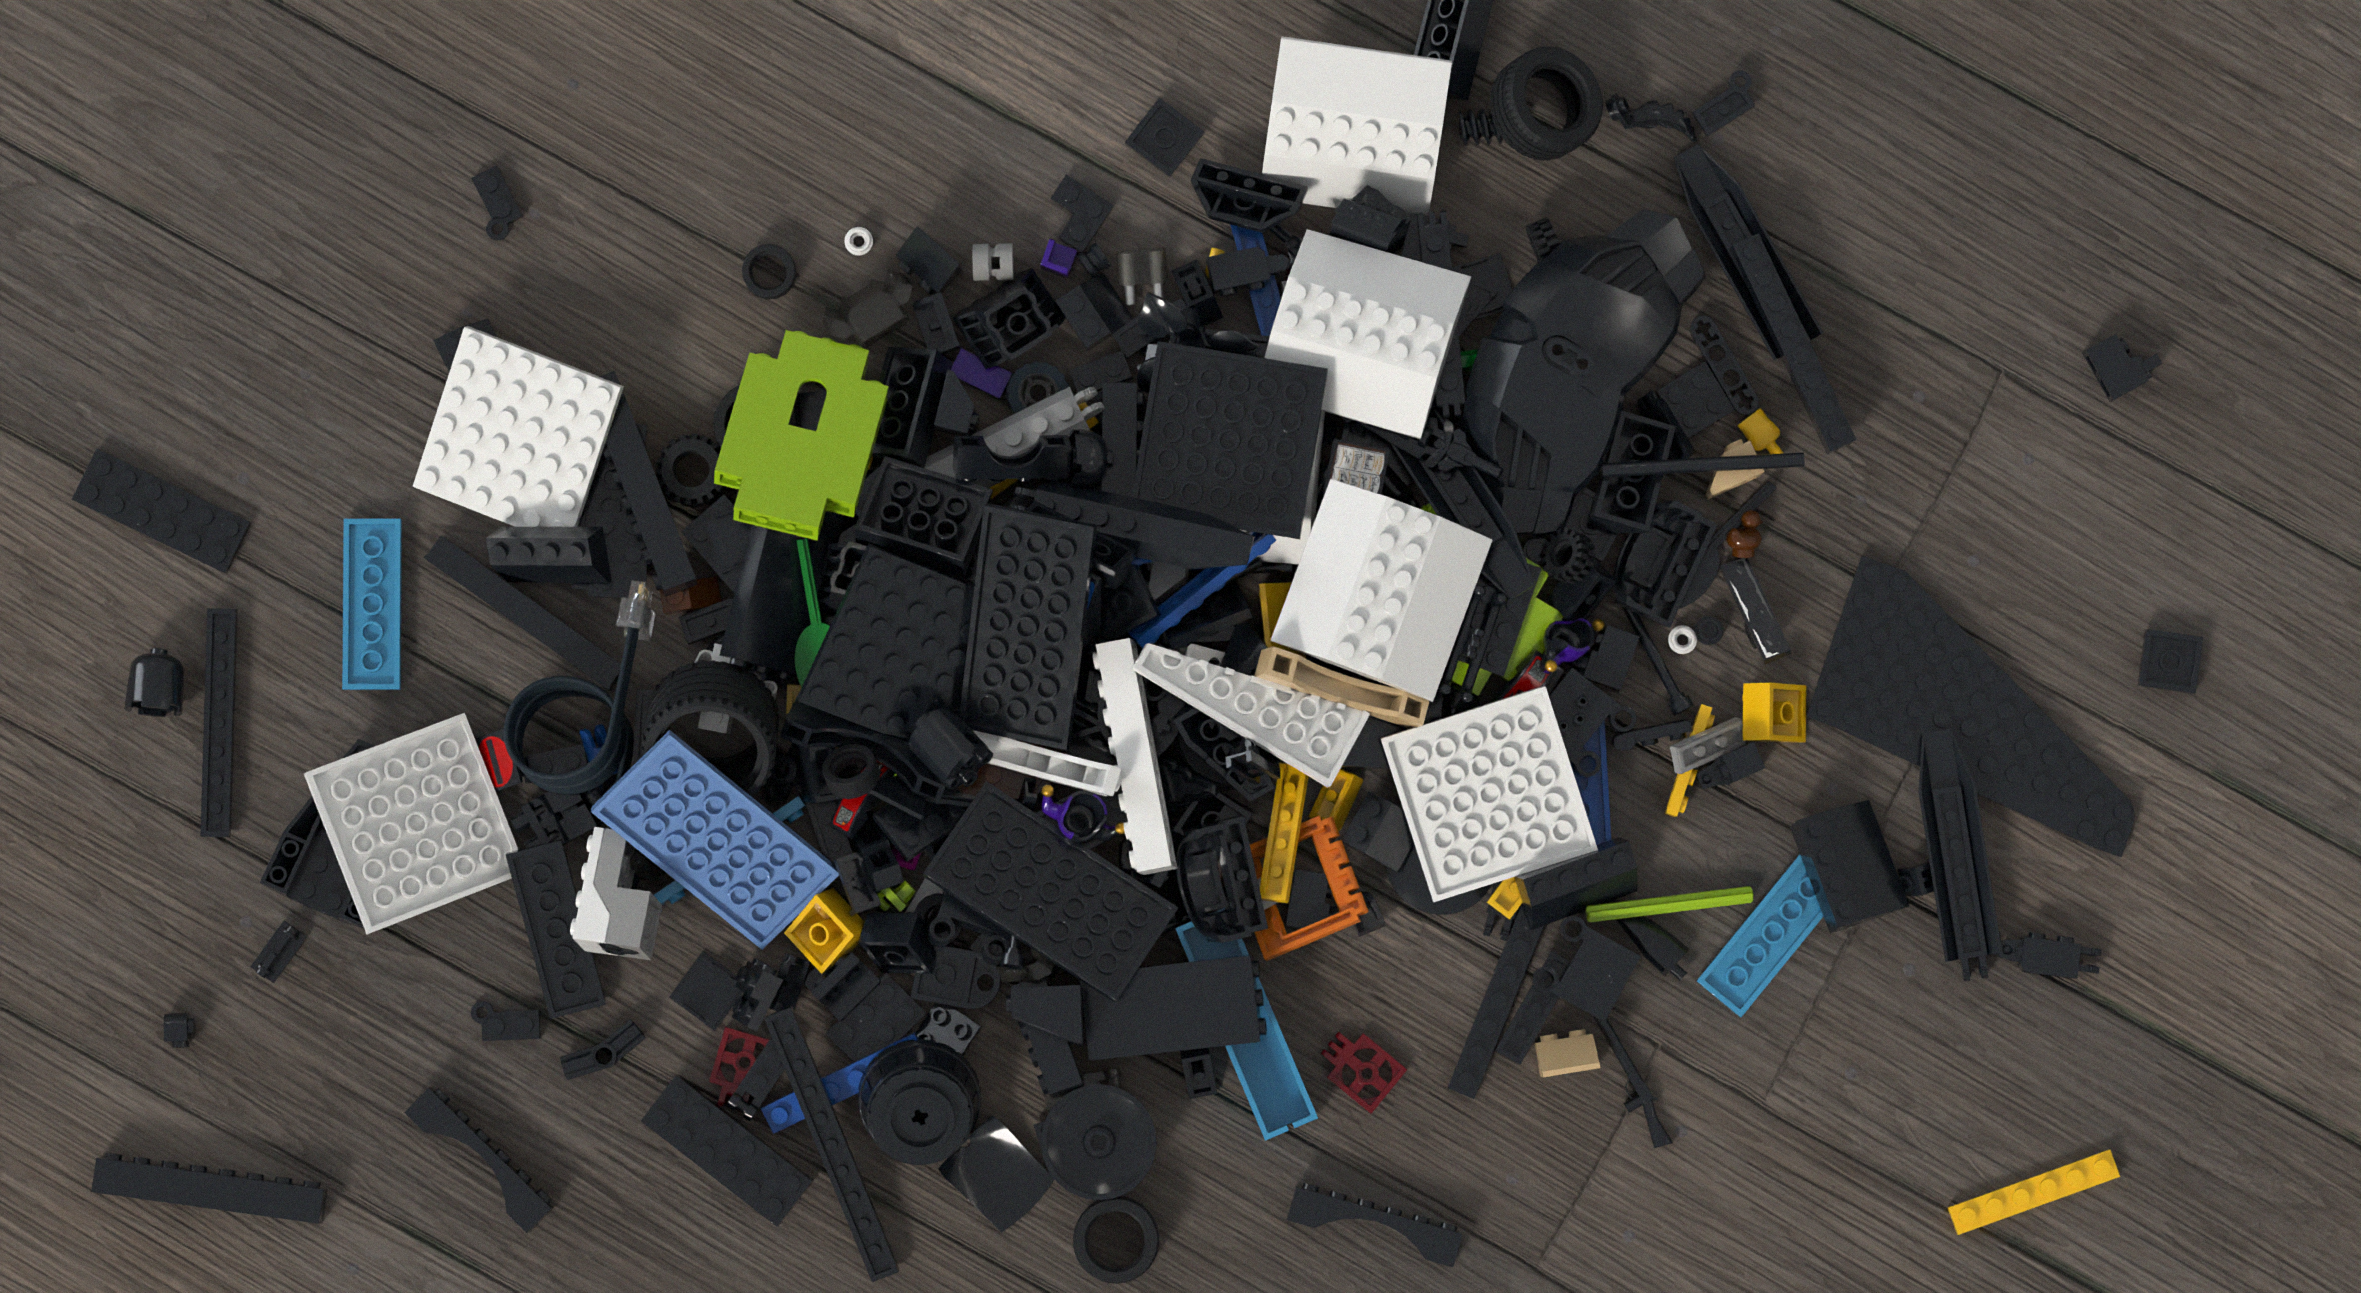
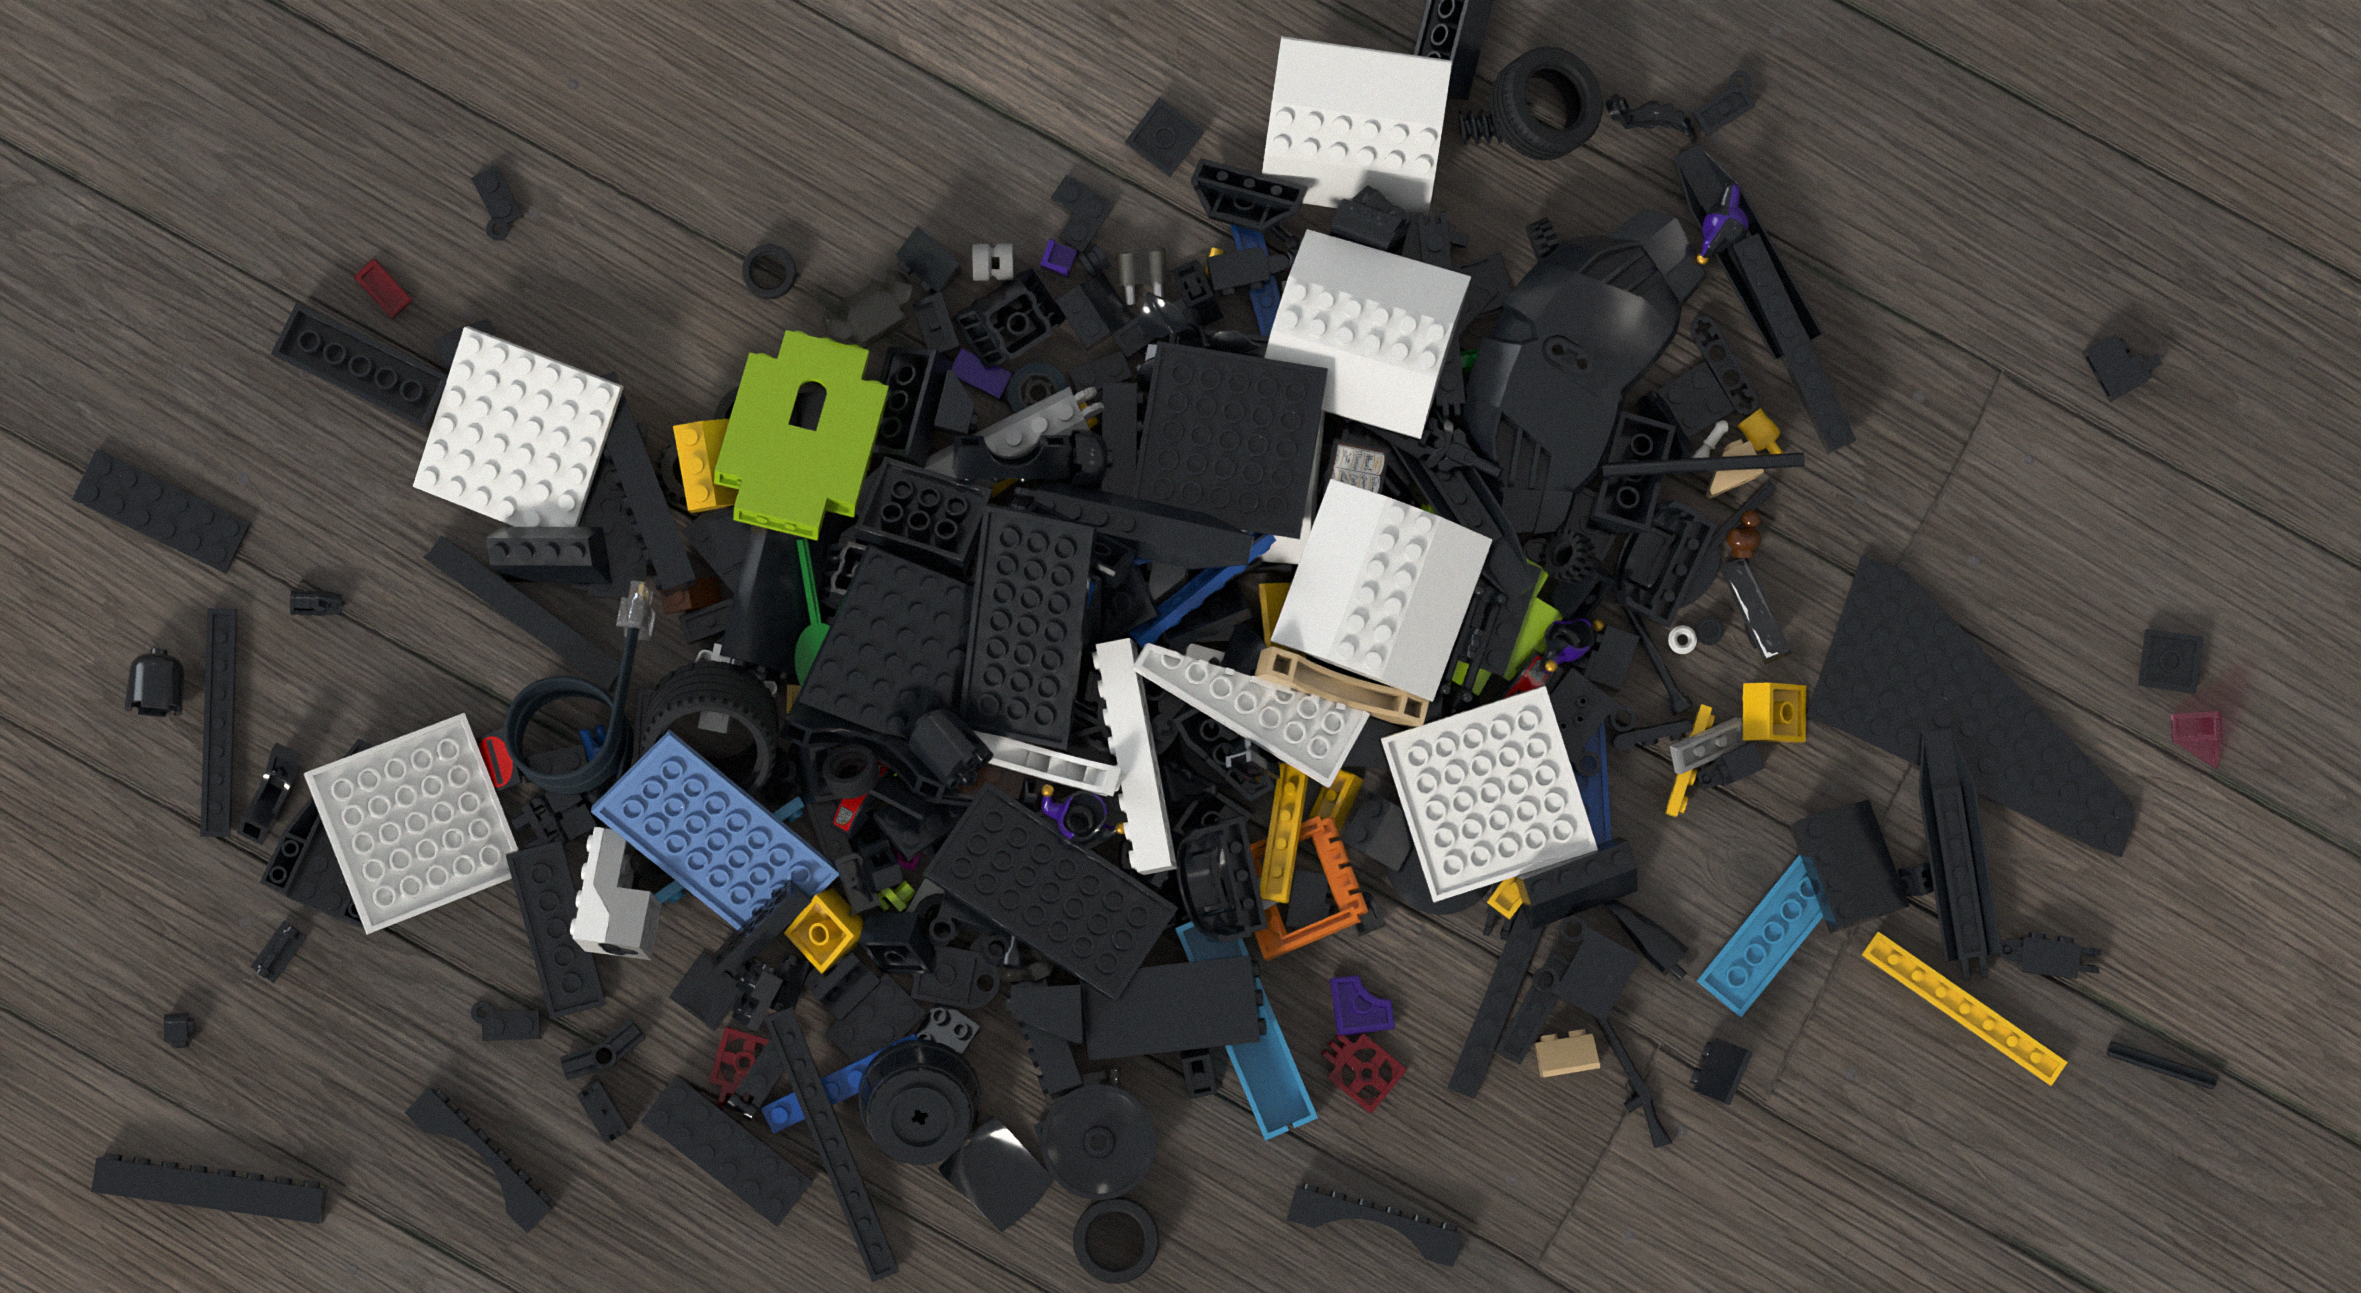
dark azure plate [342,519,402,690] -> none
white plate [845,227,873,256] -> none
lime axle [1585,886,1754,922] -> none
yellow plate [1947,1149,2120,1235] -> none
none -> black arch [237,743,302,845]
none -> black brick [271,303,448,431]
none -> black hinge [290,590,343,616]
none -> dark red tile [353,258,414,320]
none -> black hinge [577,1081,631,1145]
none -> yellow slope [673,419,739,514]
none -> black fence [712,879,812,977]
none -> dark purple tile [1329,975,1395,1036]
none -> black slope [1689,1038,1753,1105]
none -> white piece [1691,420,1728,473]
none -> piece [1697,182,1749,265]
none -> yellow plate [1861,931,2068,1086]
none -> black axle [2106,1042,2218,1089]
none -> clear pink slope [2171,711,2222,770]

